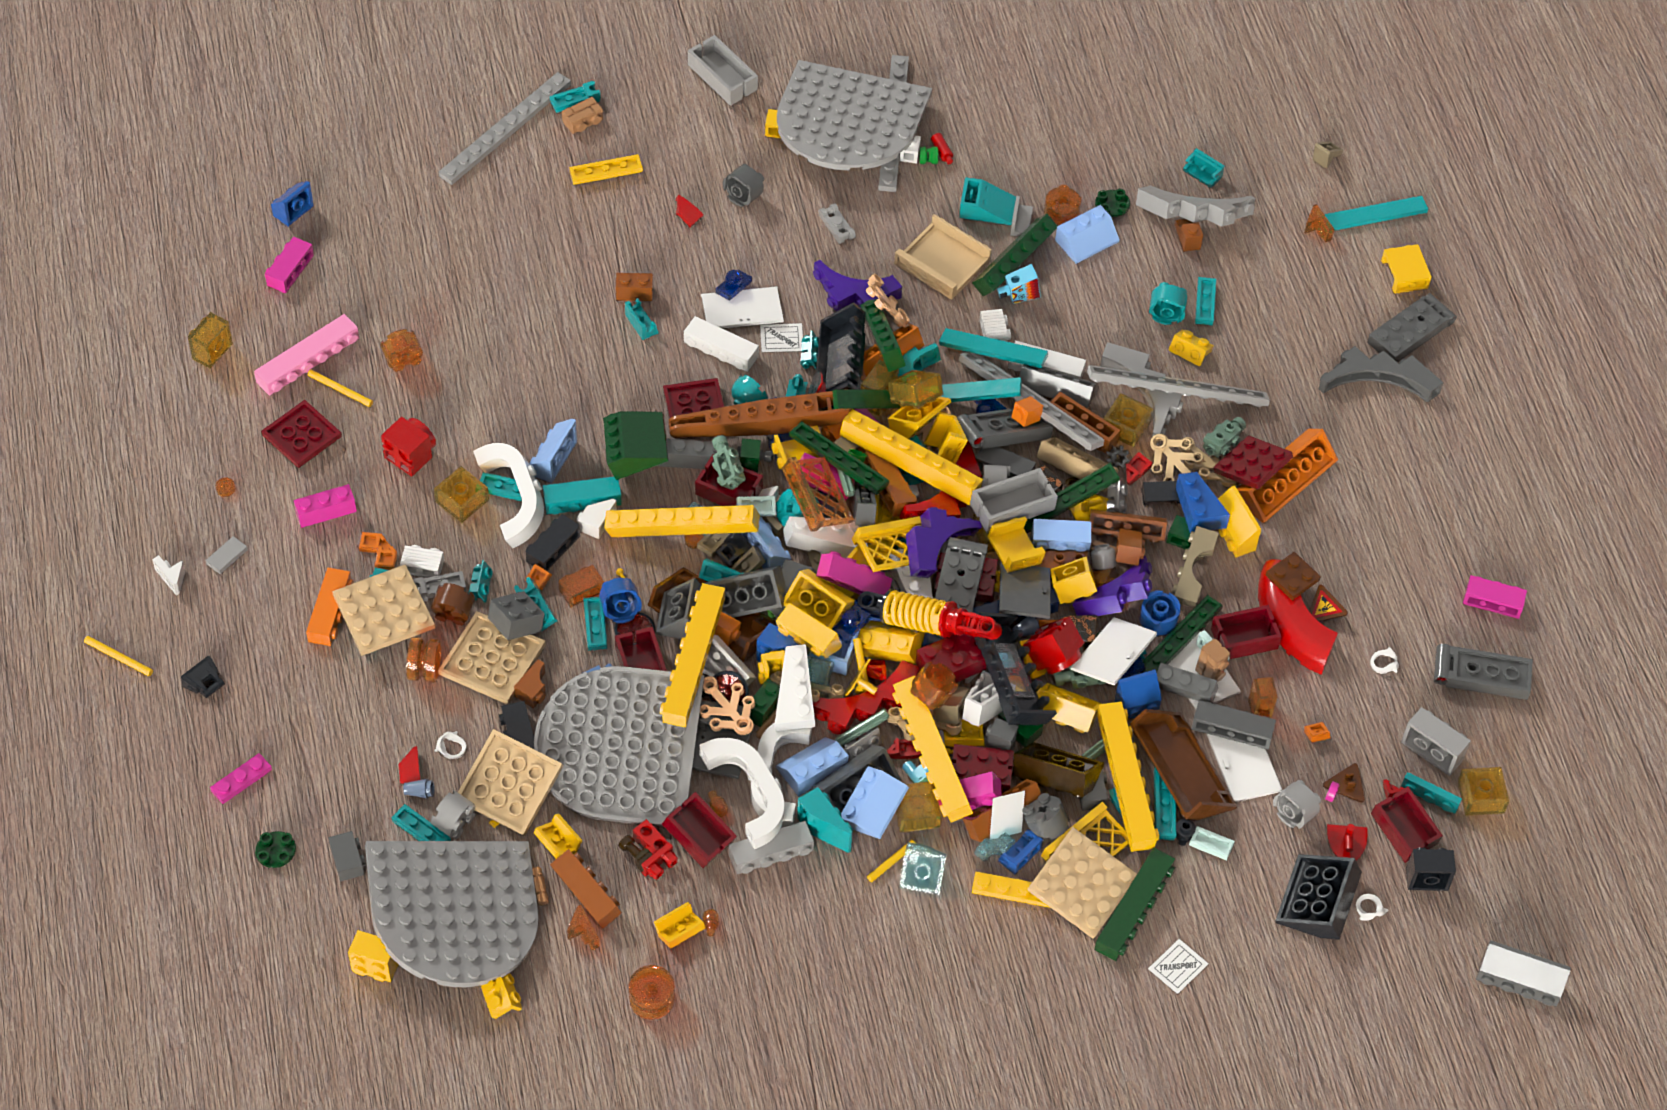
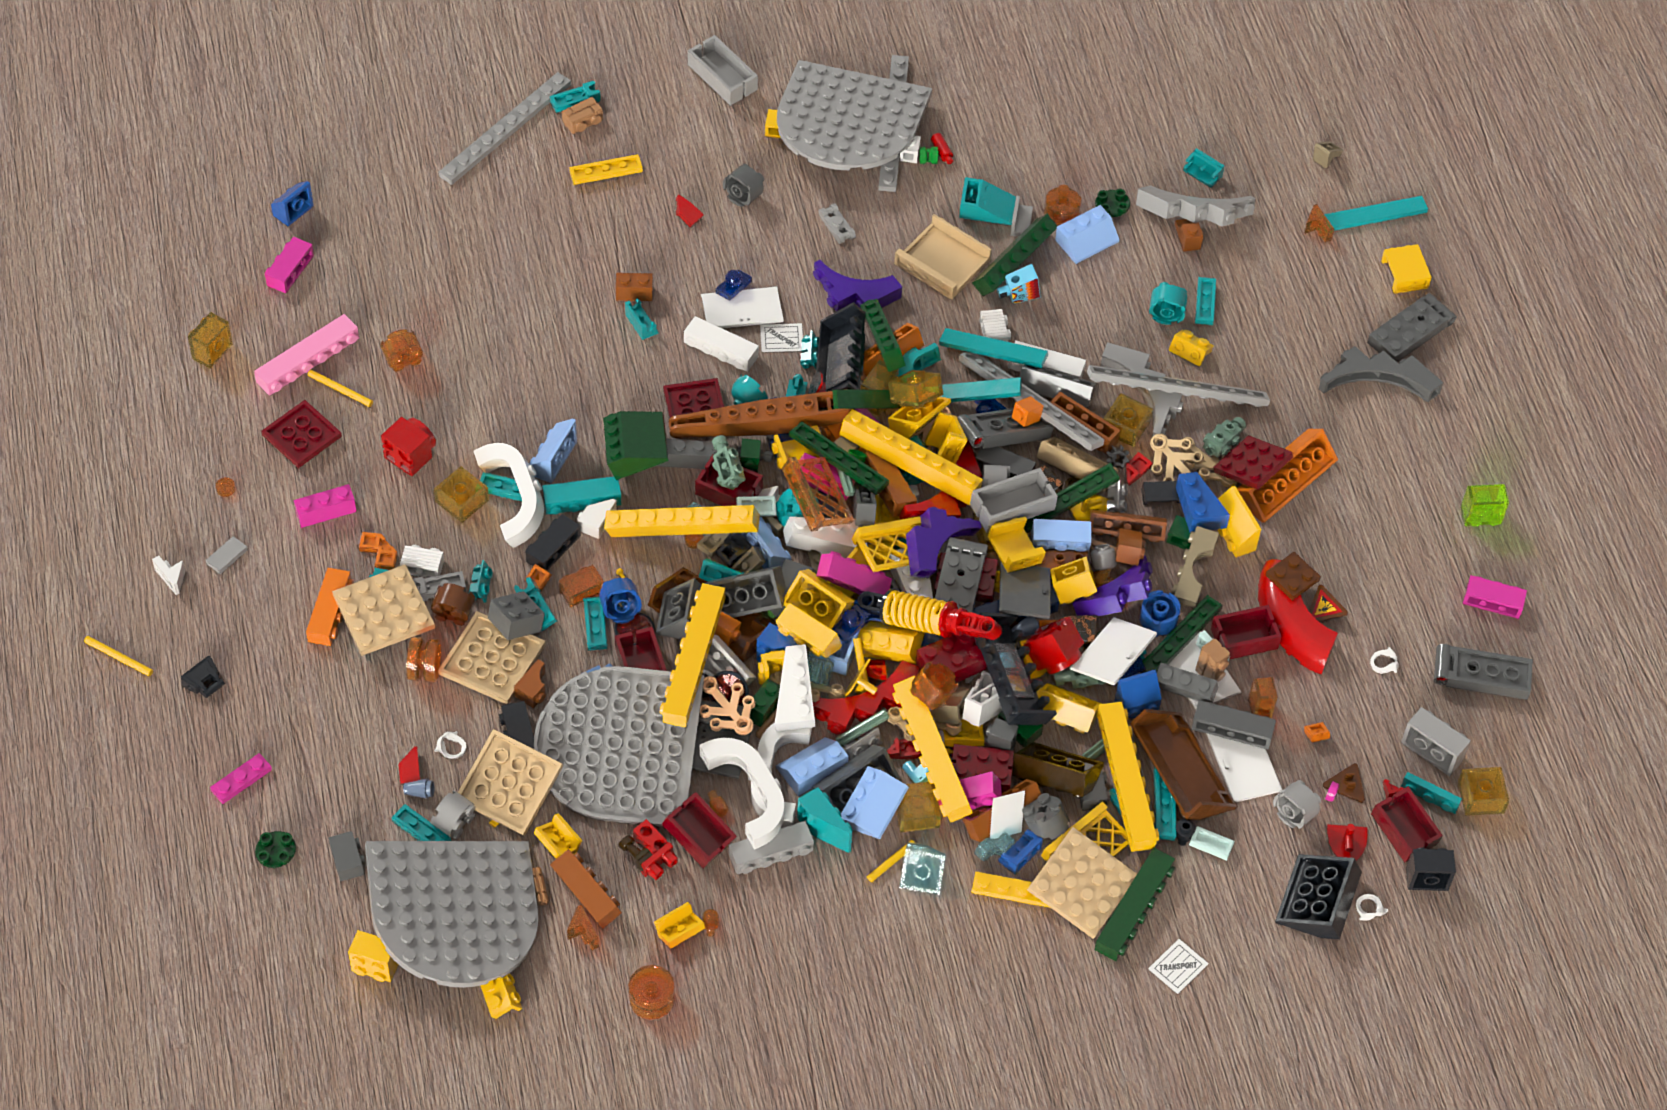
light nougat plant [866,274,910,328] -> none
slope [1476,940,1571,1007] -> none
none -> clear neon green brick [1460,484,1509,527]

